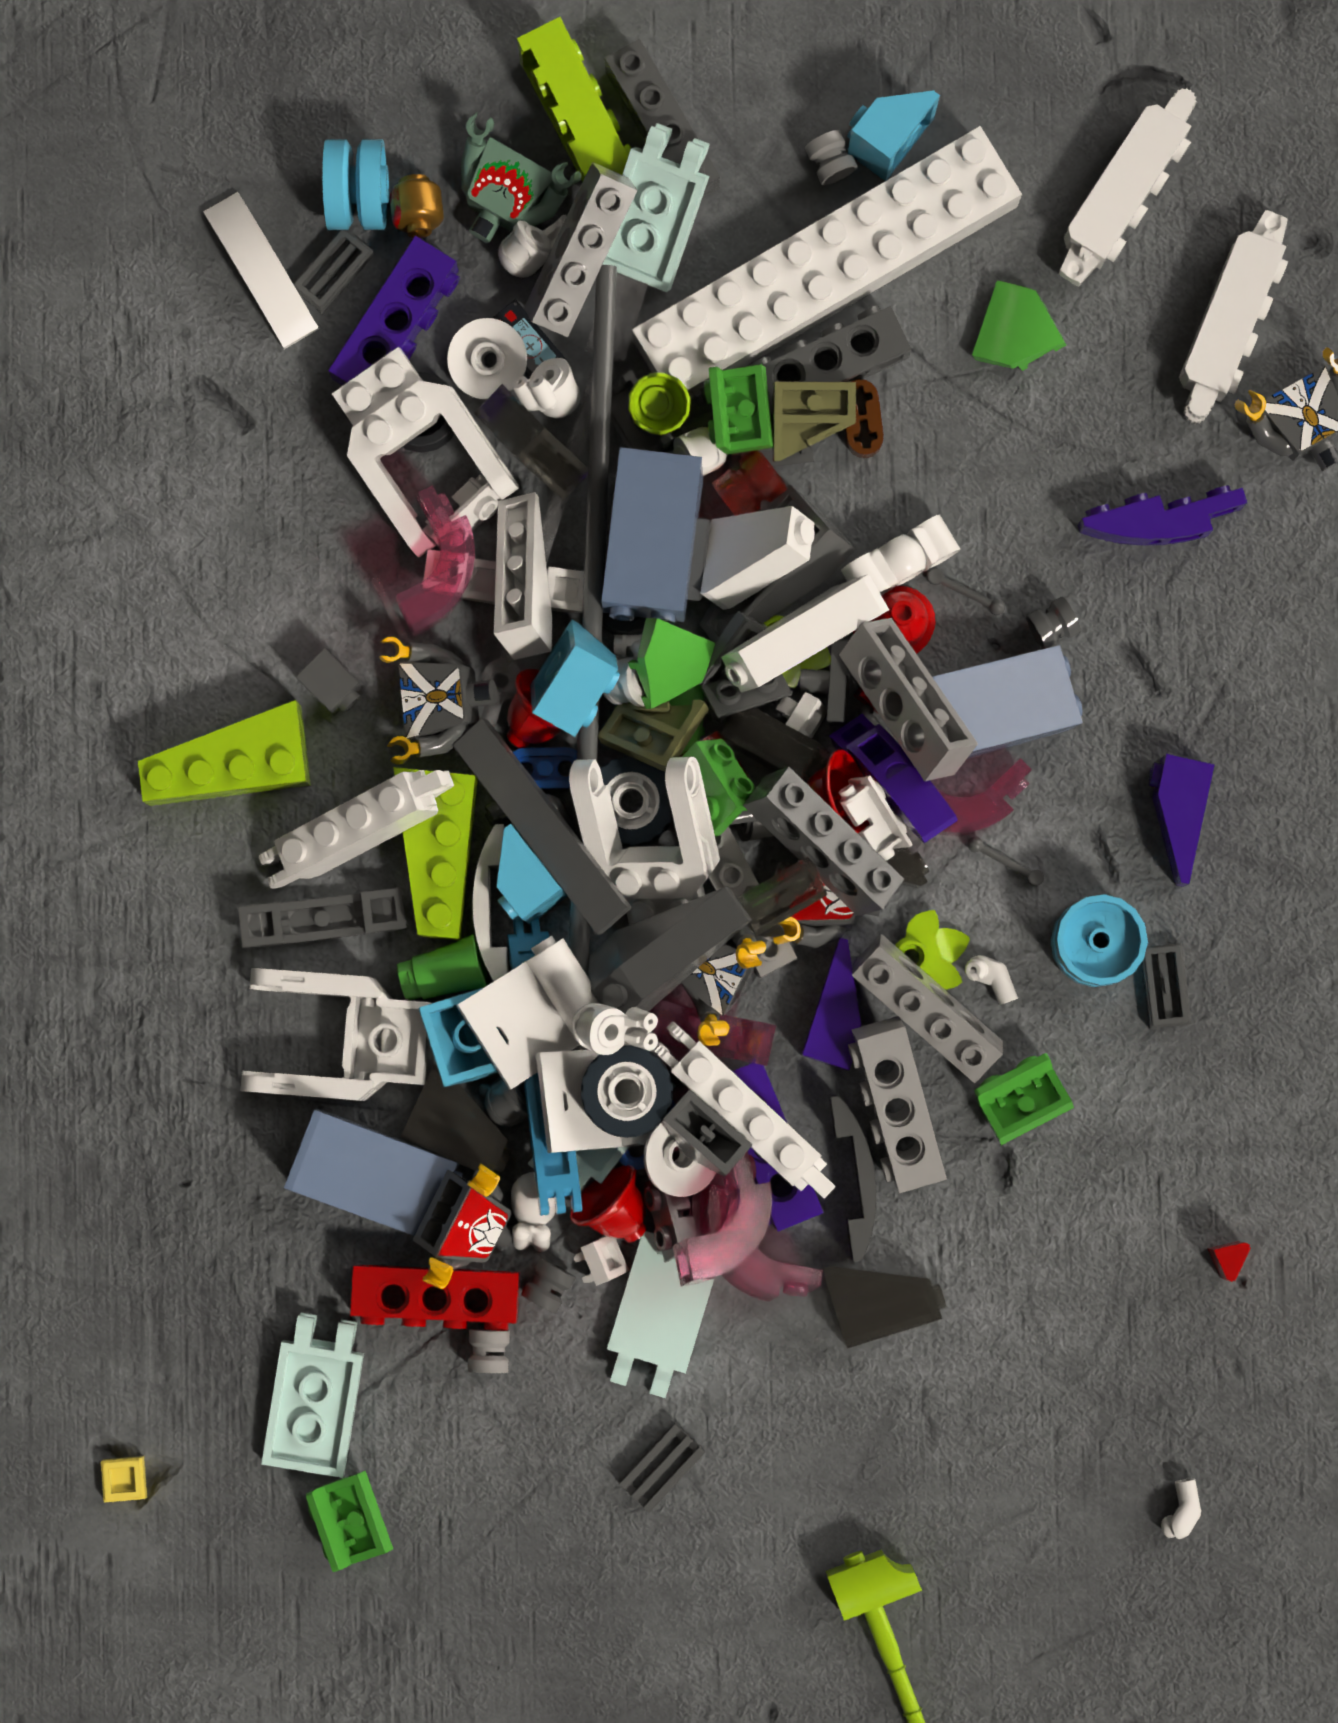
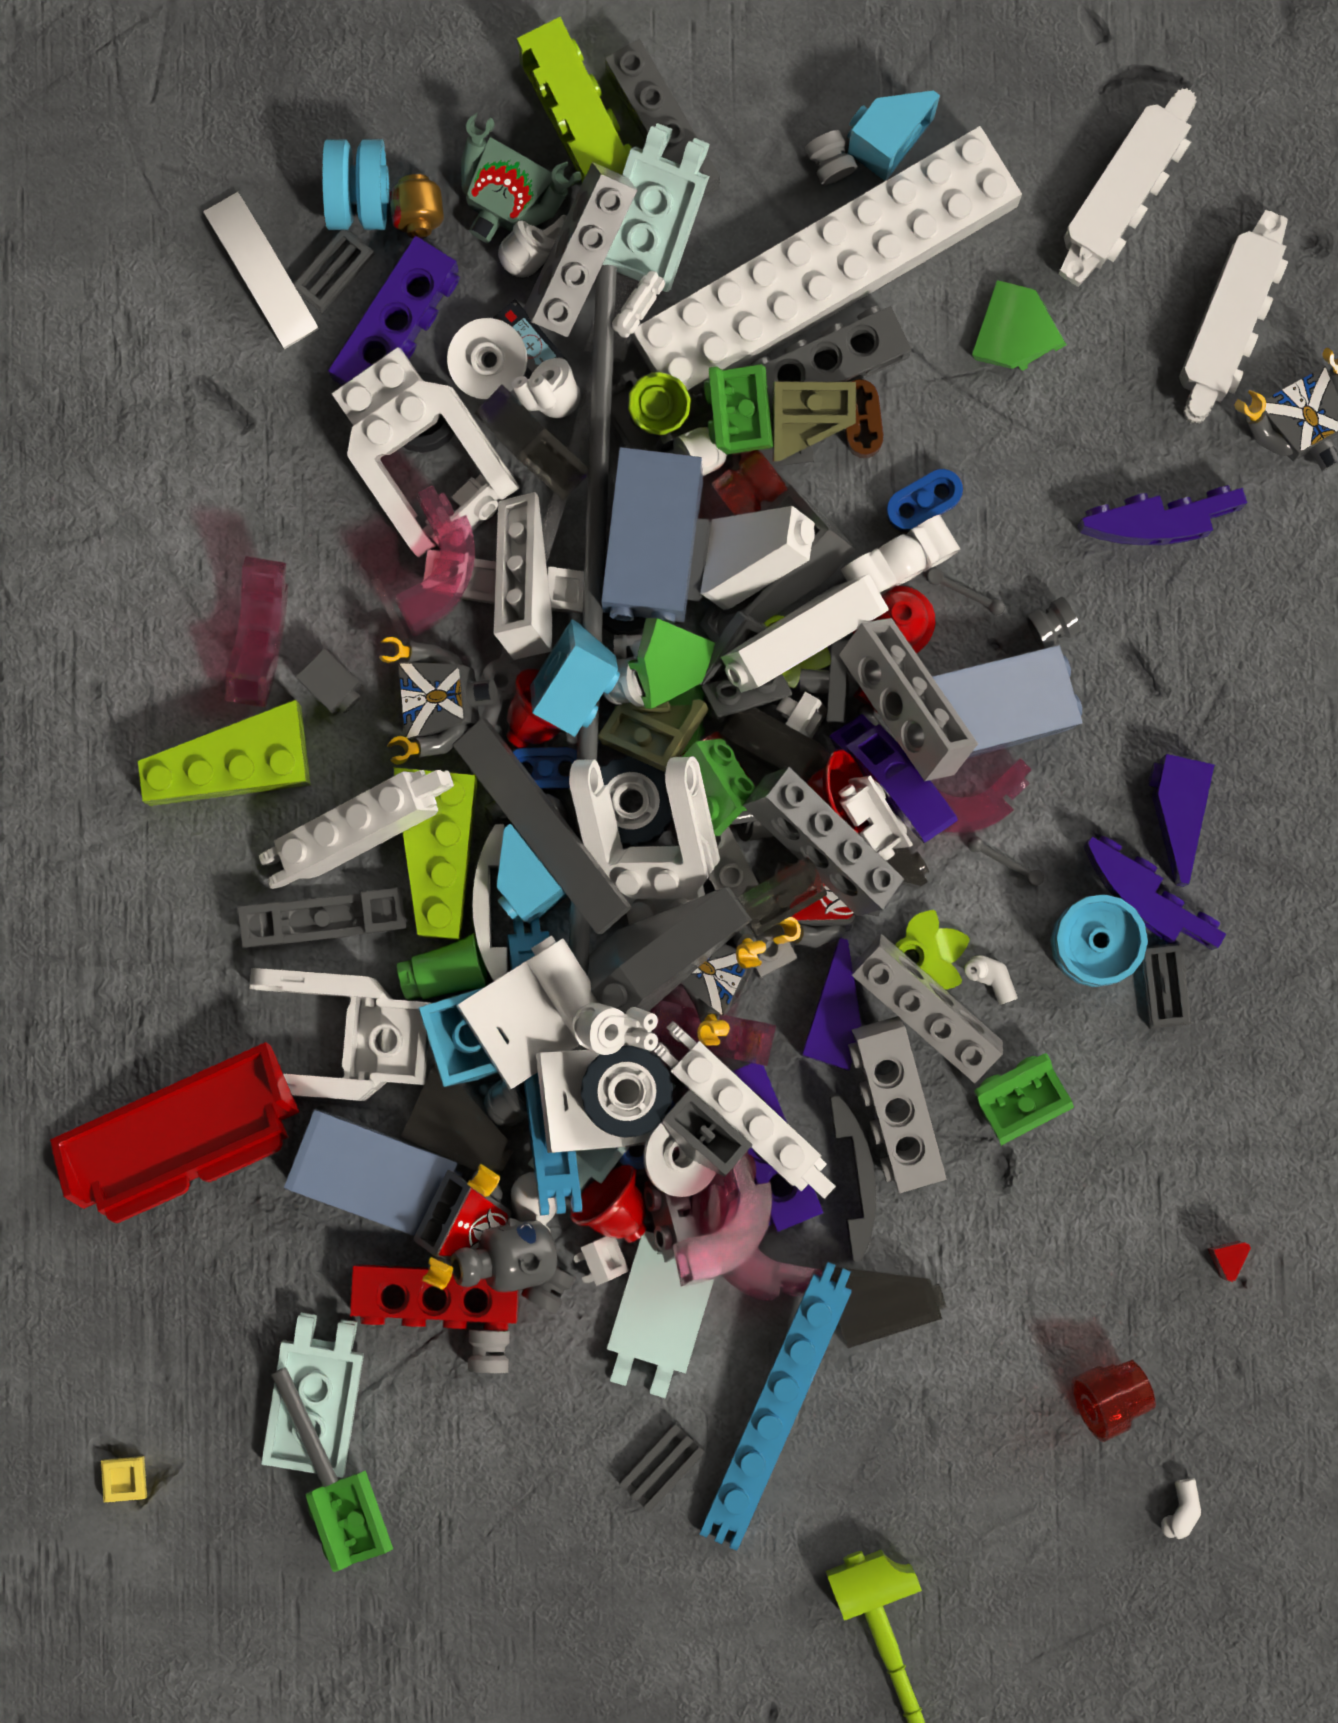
none -> red slope [50,1042,299,1223]
none -> clear pink arch [225,556,288,708]
none -> dark grey piece [271,1367,338,1487]
none -> dark grey piece [451,1218,557,1292]
none -> white axle [612,271,665,337]
none -> dark azure hinge [699,1262,852,1551]
none -> blue plate [886,469,963,532]
none -> clear red piece [1071,1360,1156,1442]
none -> dark purple slope [1084,835,1226,950]

